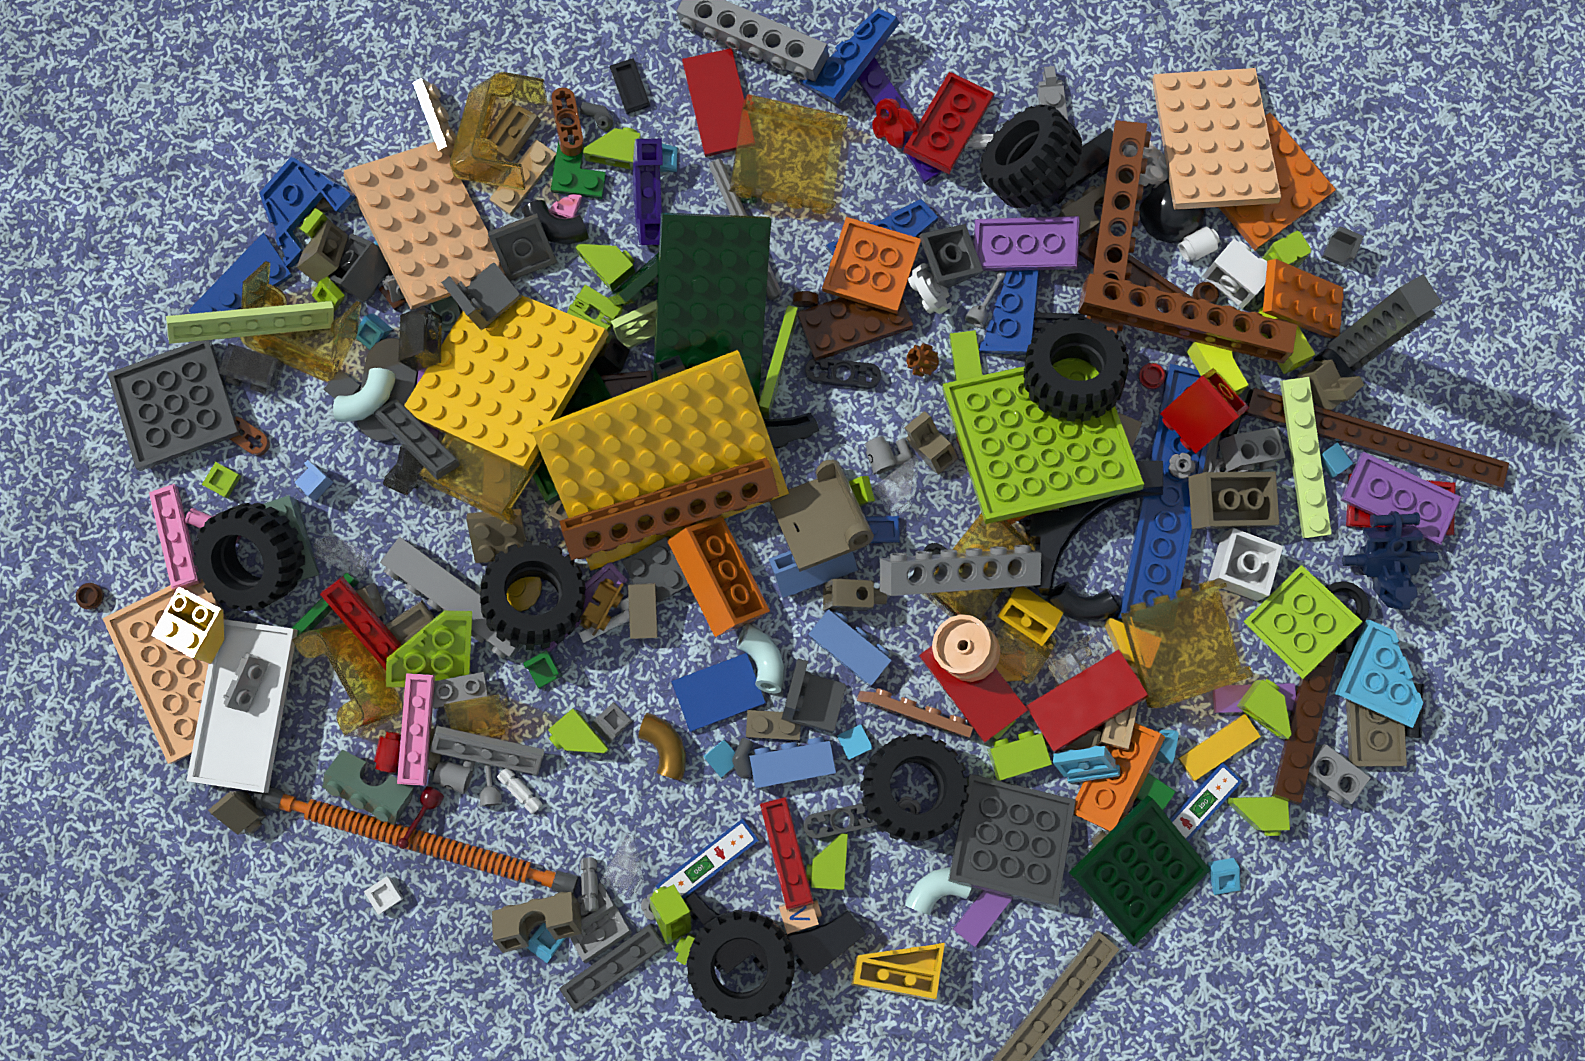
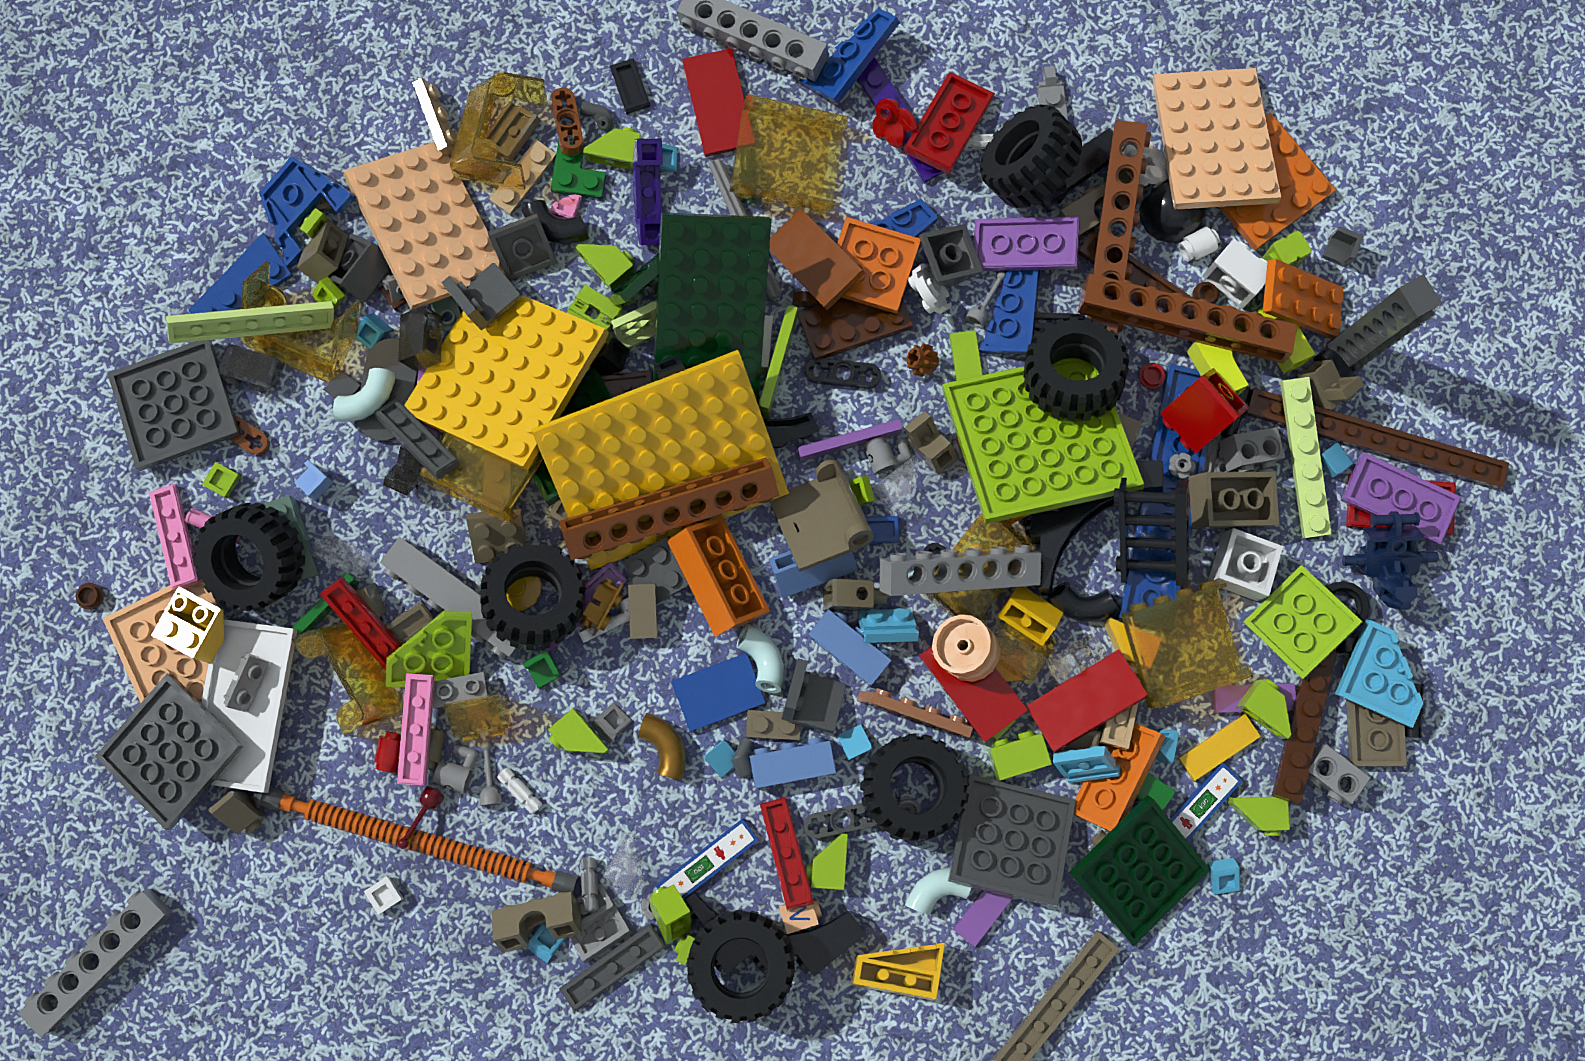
sand green arch [322,749,414,825] -> none
light grey tile [430,726,544,775] -> none
none -> light grey brick [18,890,173,1038]
none -> dark grey plate [95,673,244,830]
none -> white tile [761,315,773,373]
none -> dark orange tile [769,208,866,310]
none -> medium lavender tile [798,419,903,462]
none -> medium azure plate [858,608,919,643]
none -> black fence [1114,478,1189,586]

